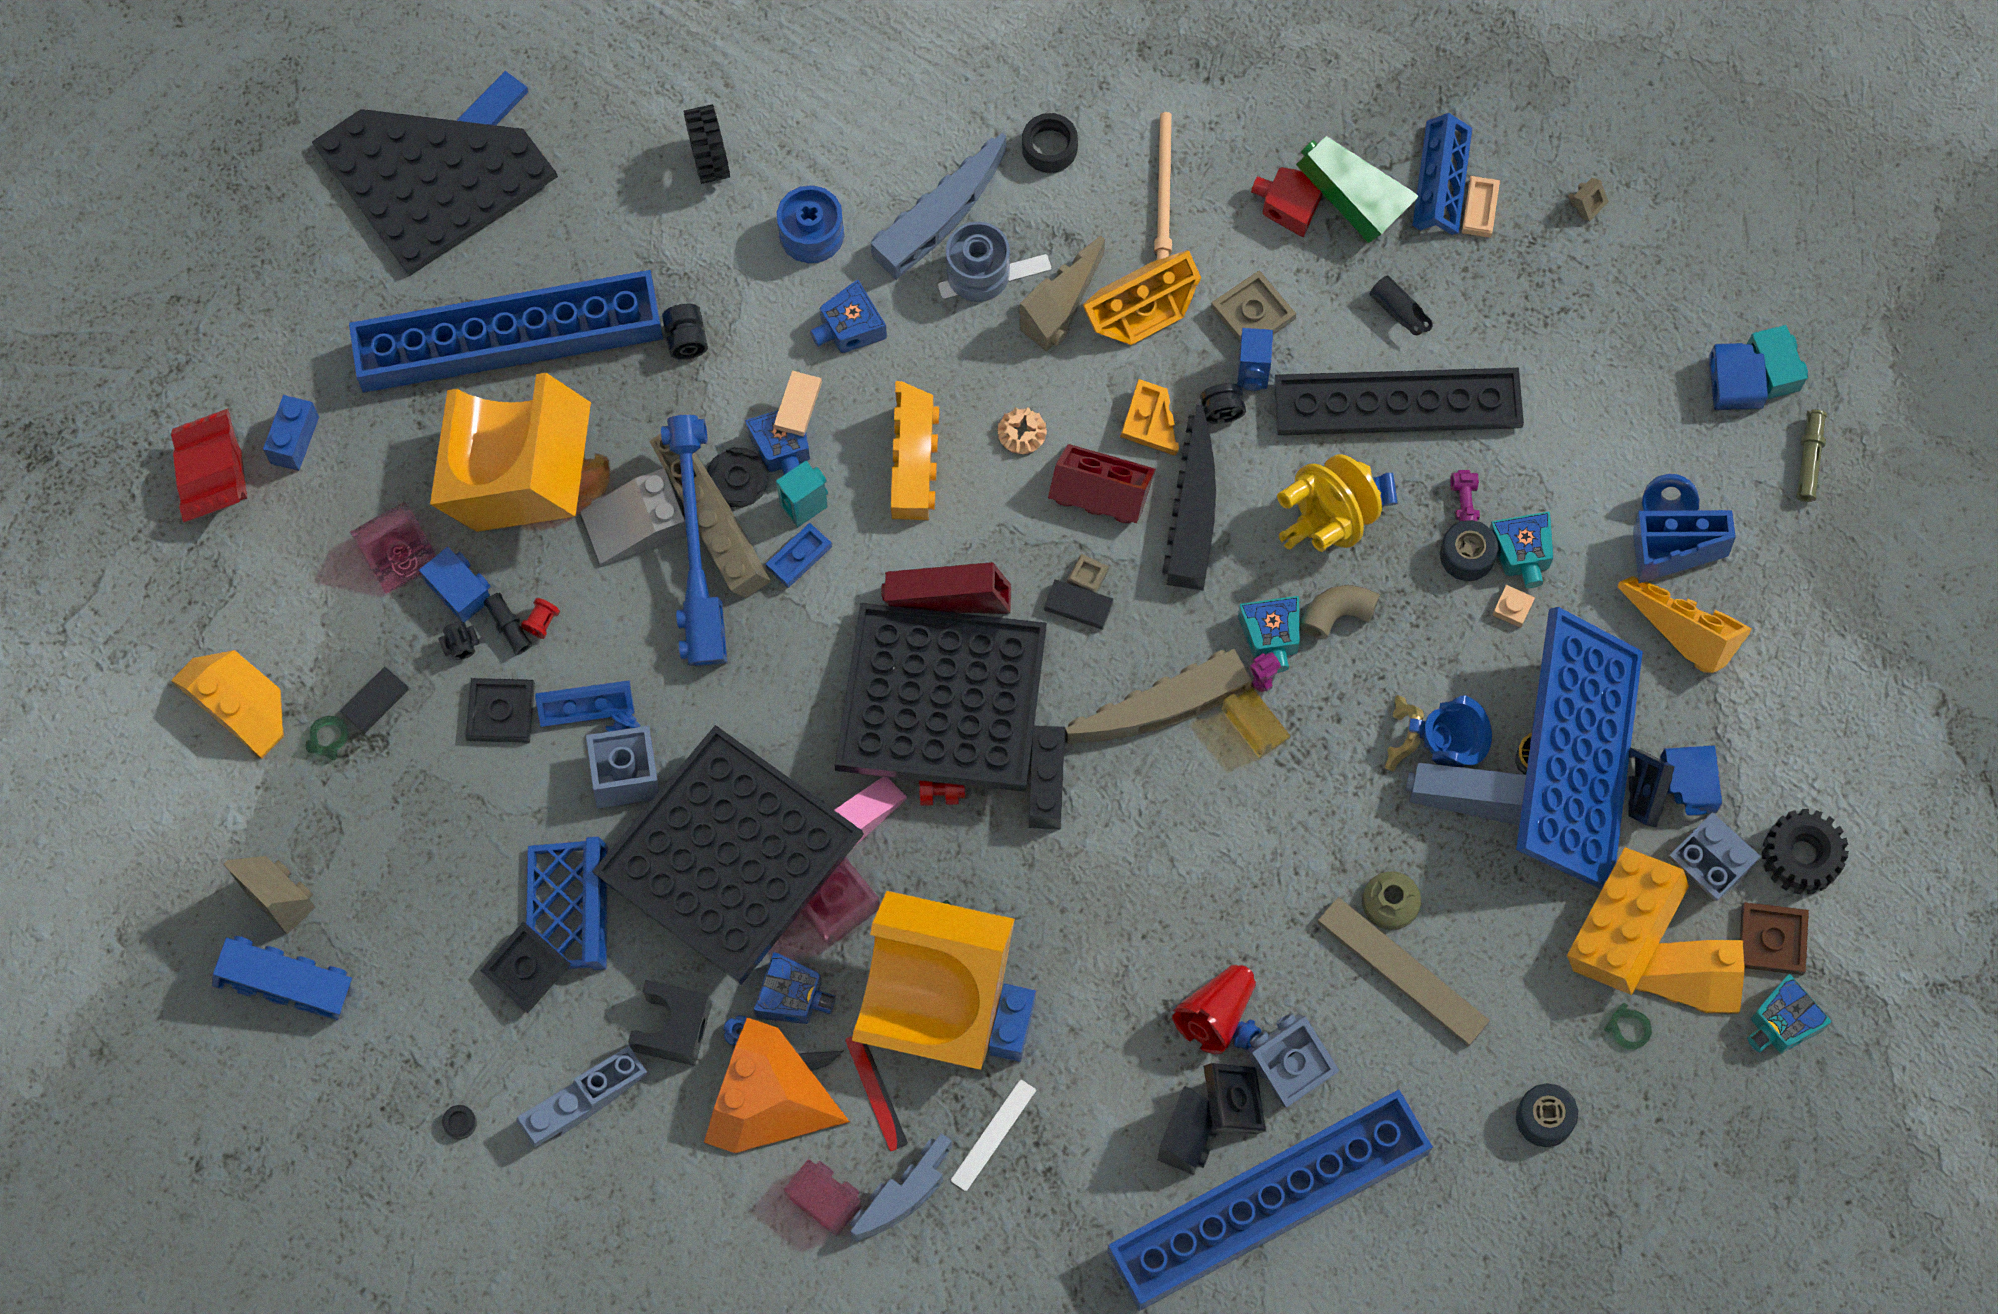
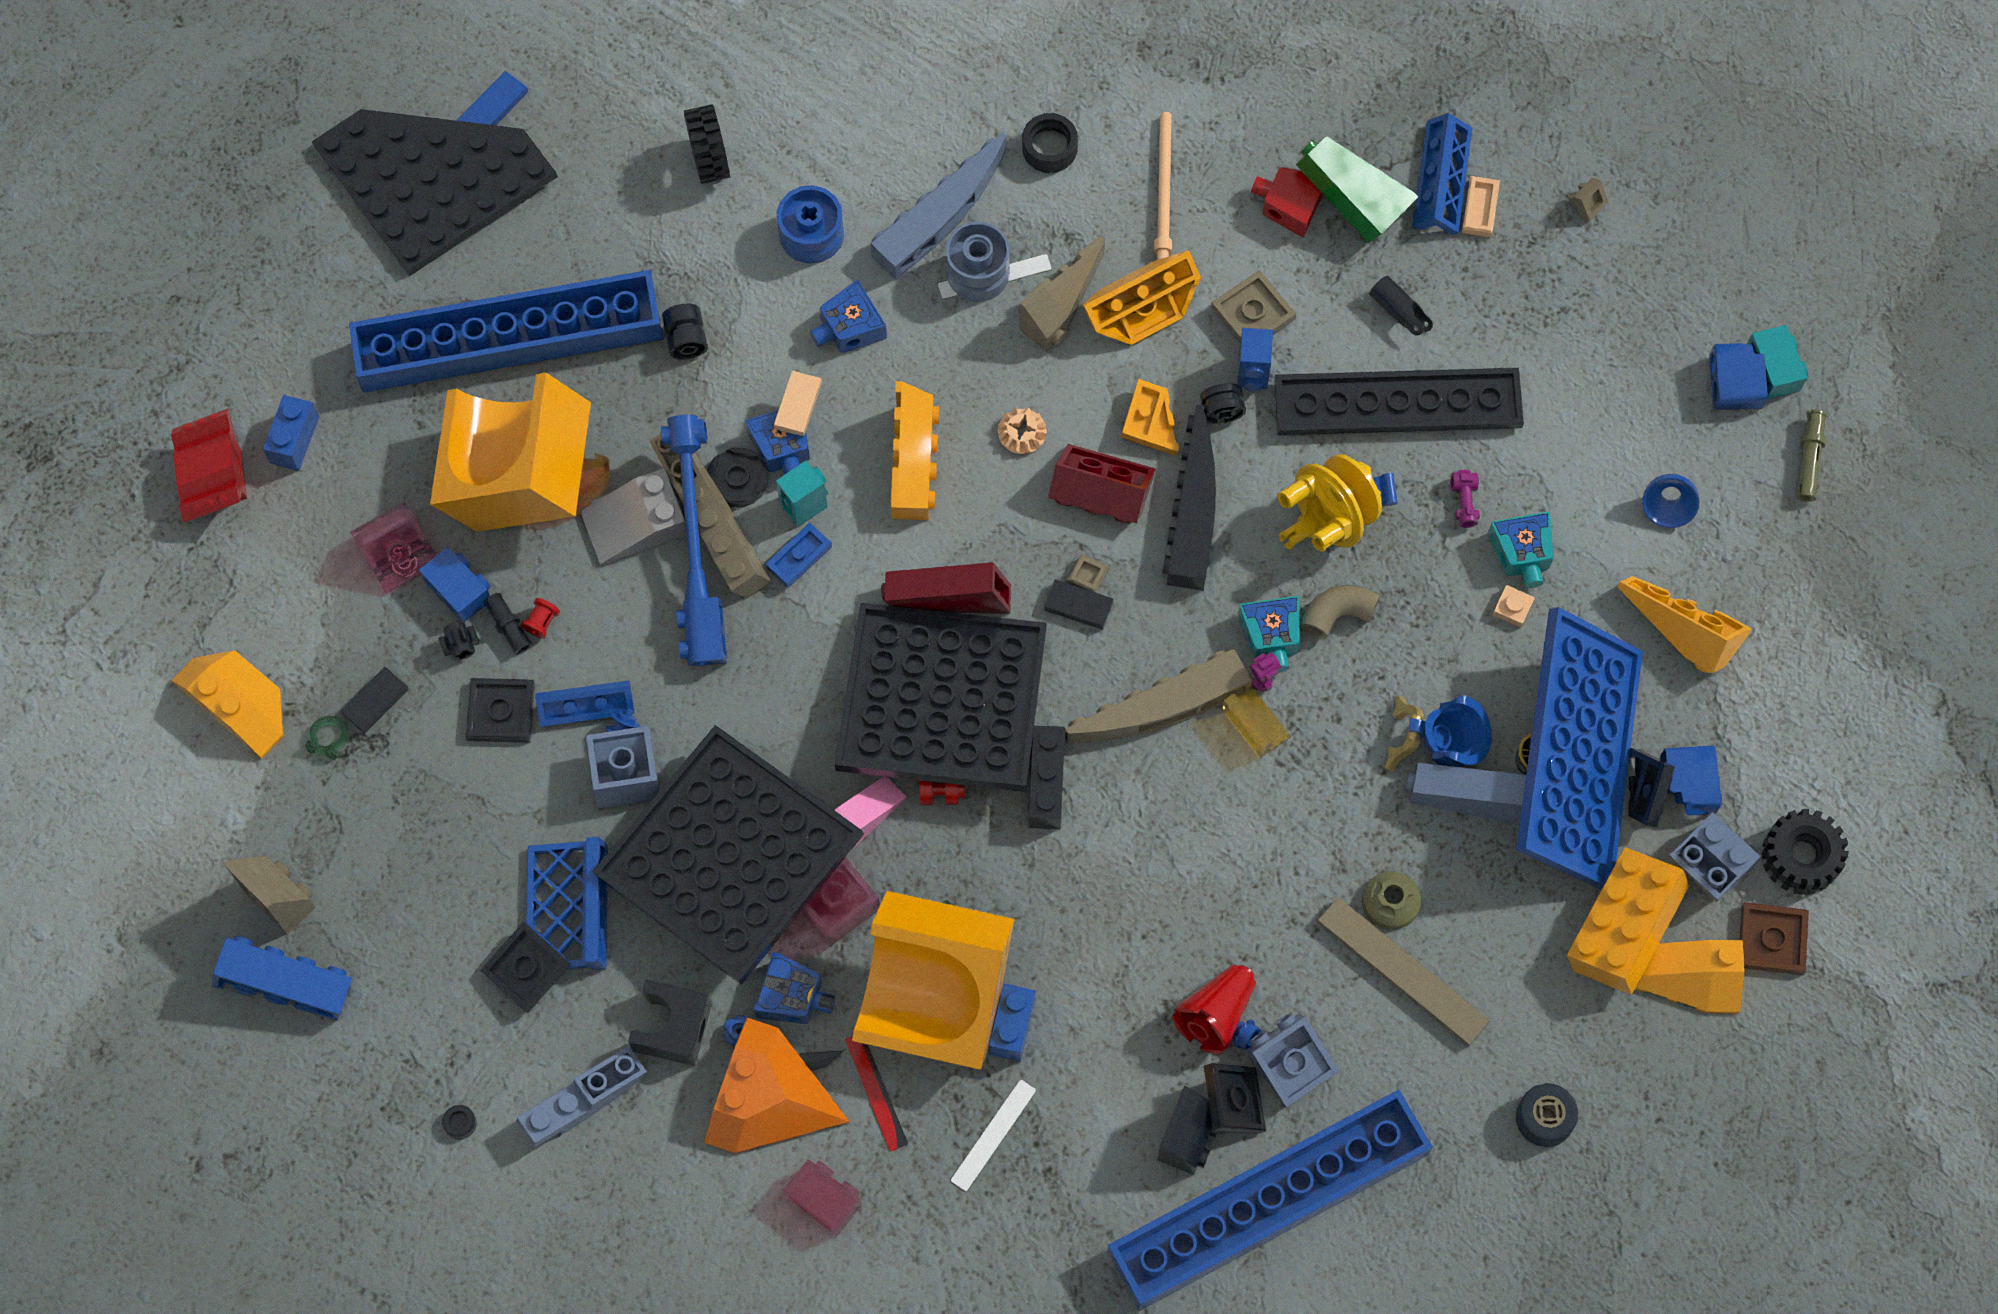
sand blue slope [850,1133,953,1241] -> none
black wheel [1440,520,1499,581] -> none
clear green piece [1604,1002,1652,1050] -> none
blue wedge [1633,510,1736,583] -> none
torso [1747,974,1832,1054] -> none

